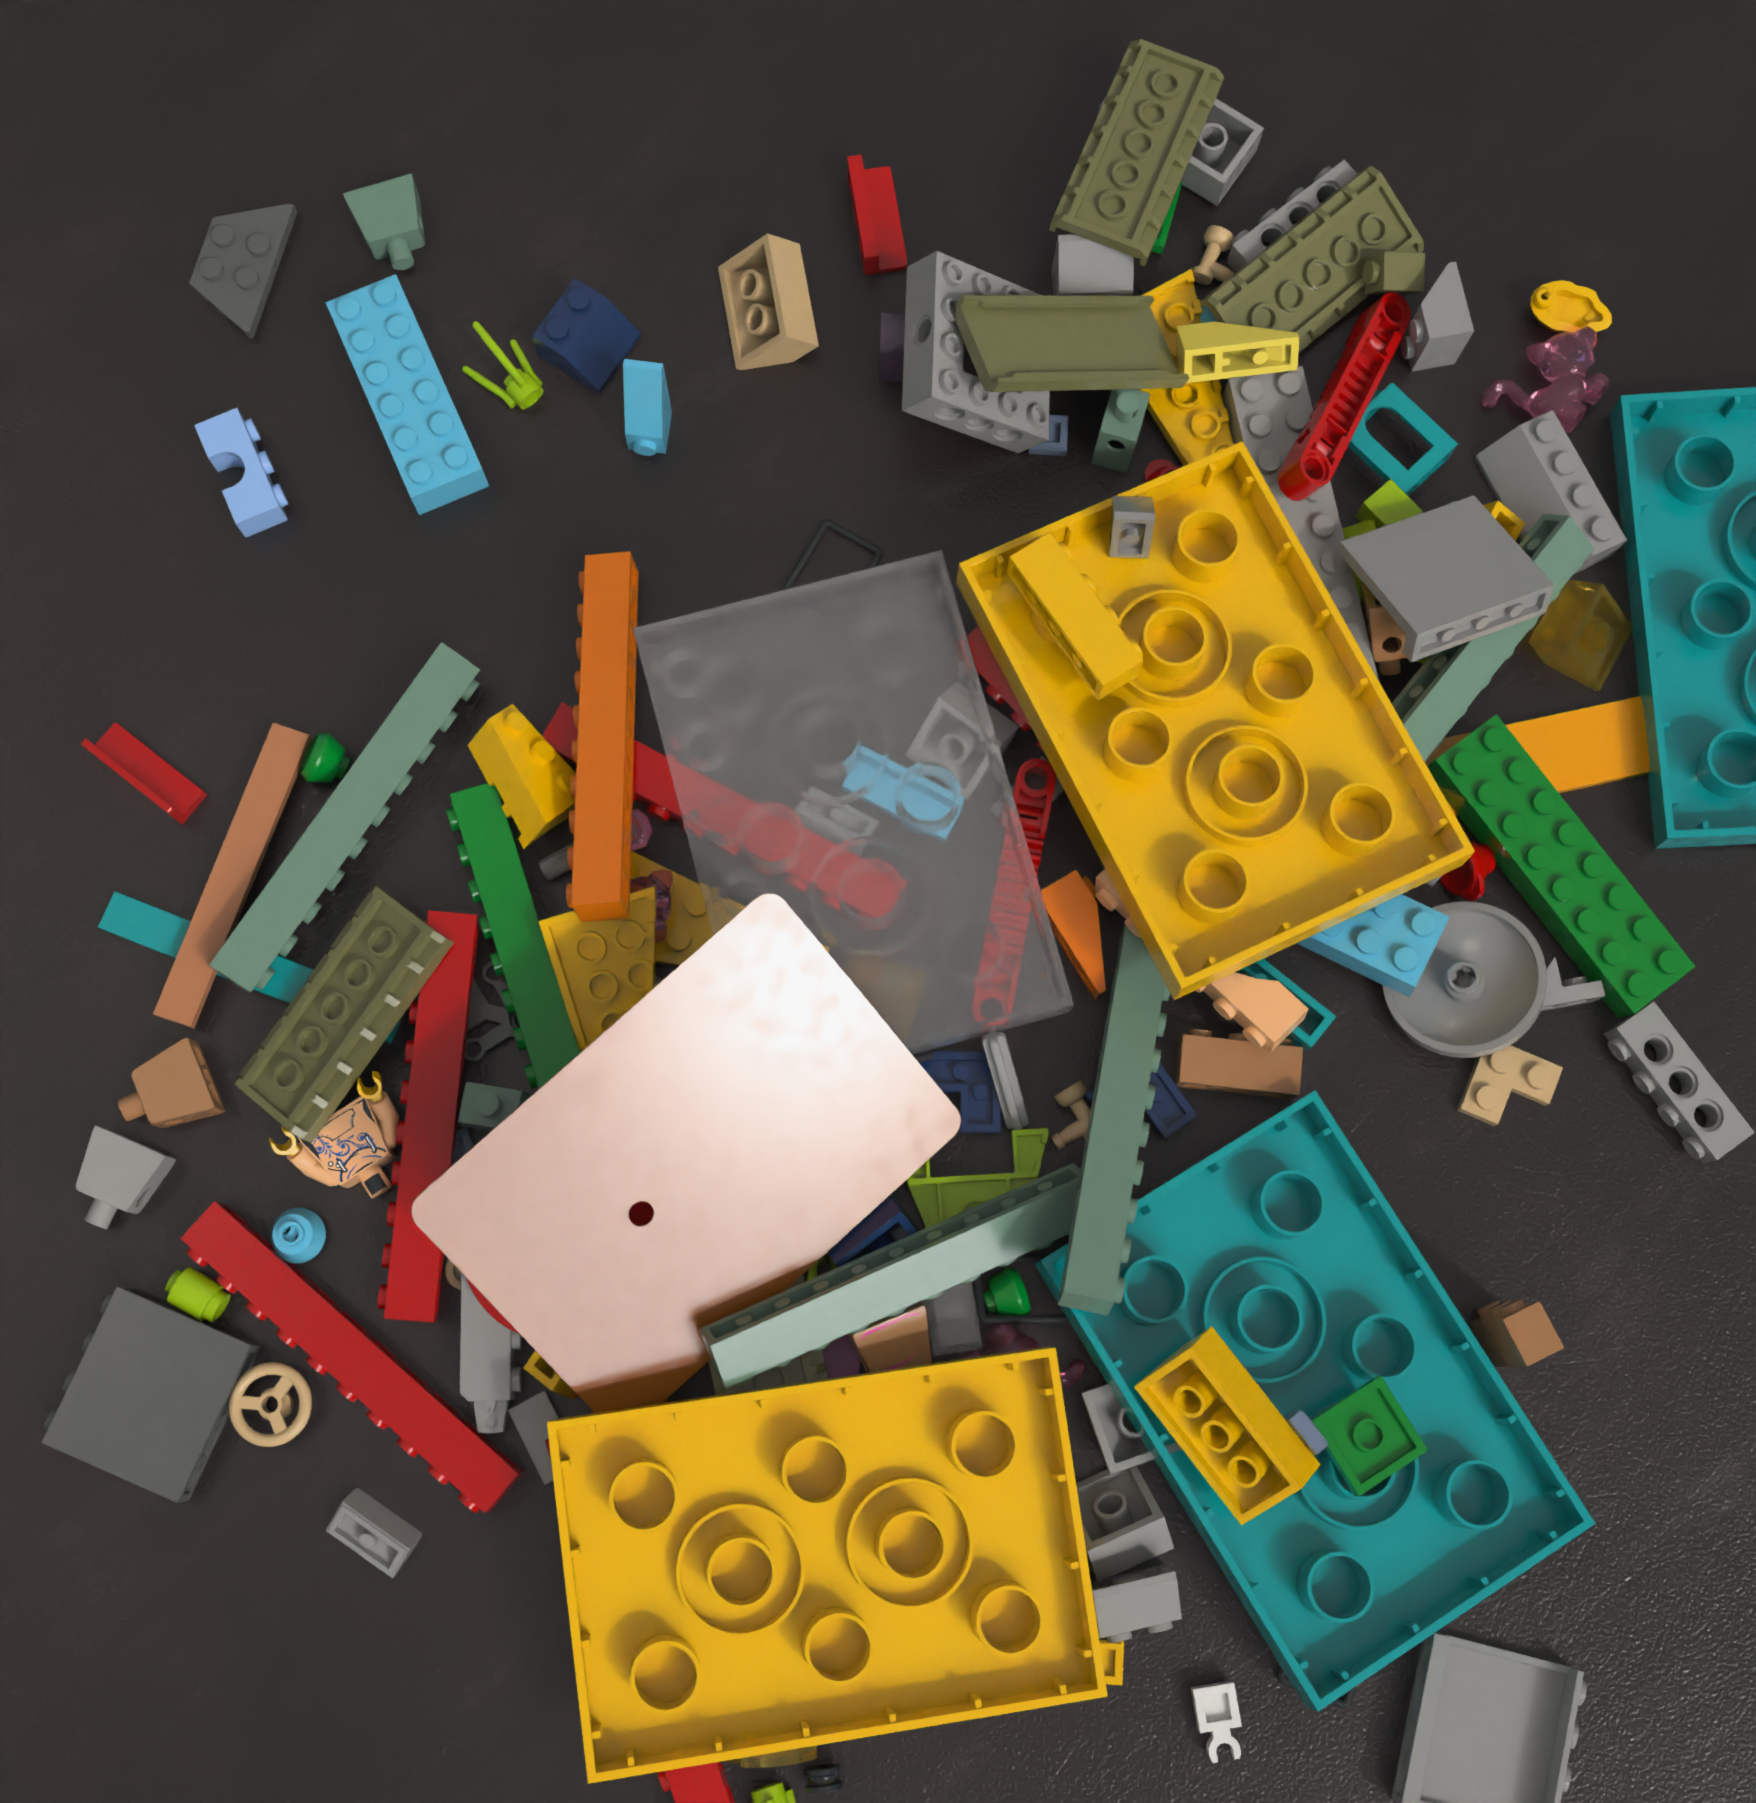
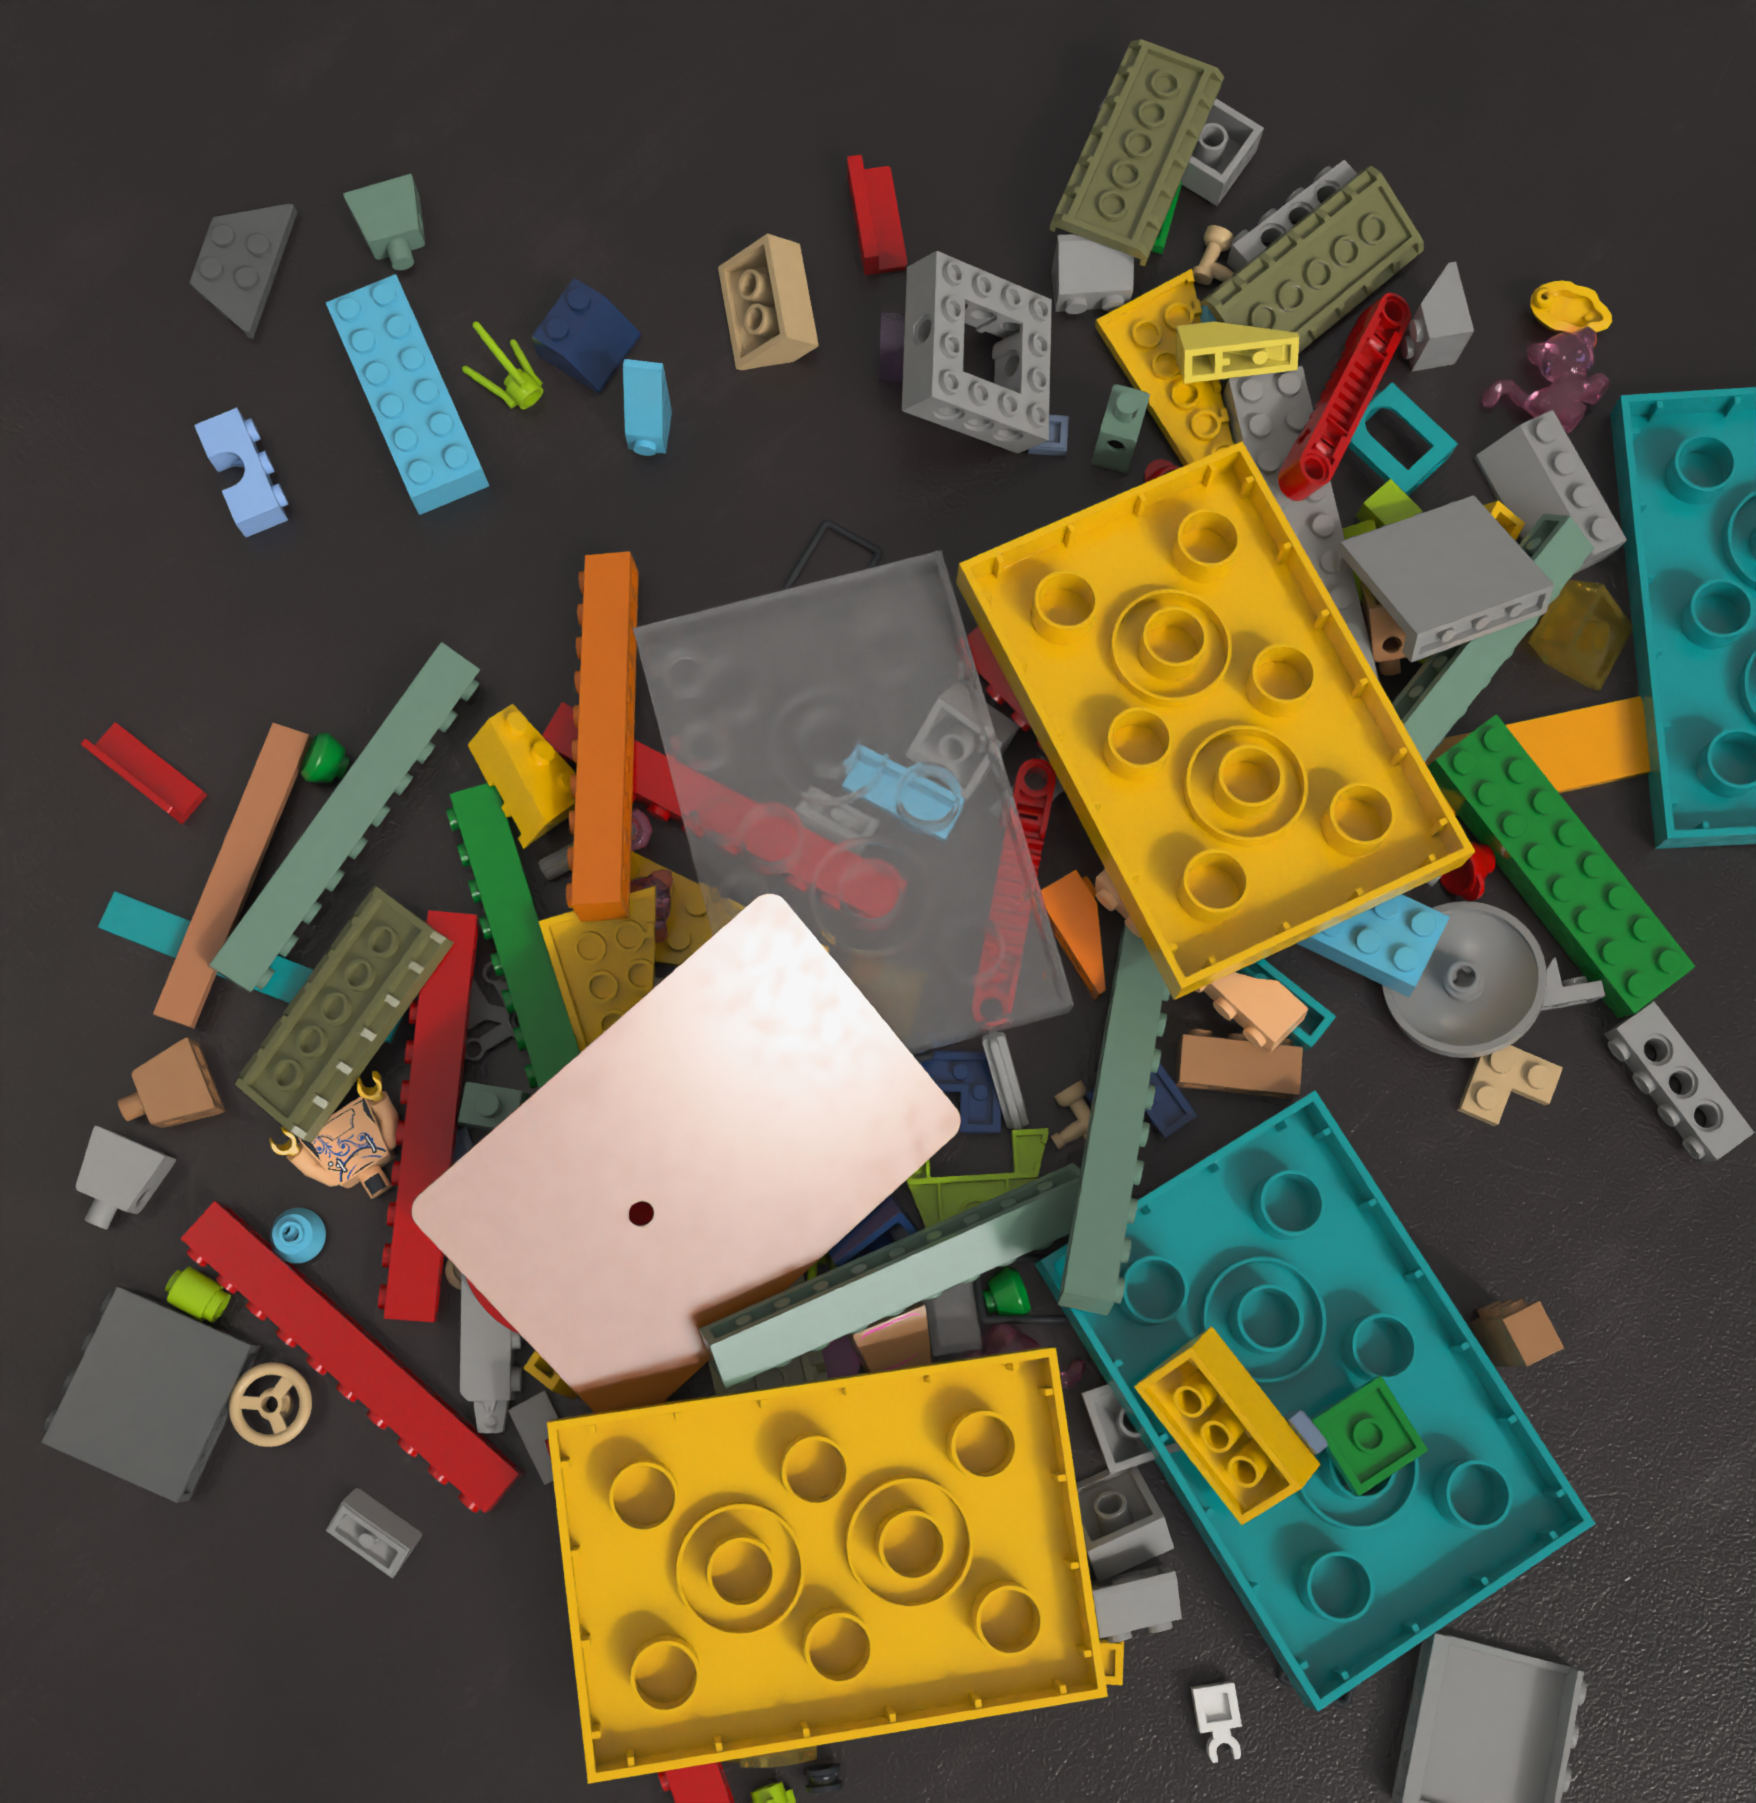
olive ladder [955,295,1190,392] -> none
yellow brick [1007,533,1144,700] -> none
light grey slope [1109,496,1155,559] -> none
olive brick [1362,251,1425,296] -> none

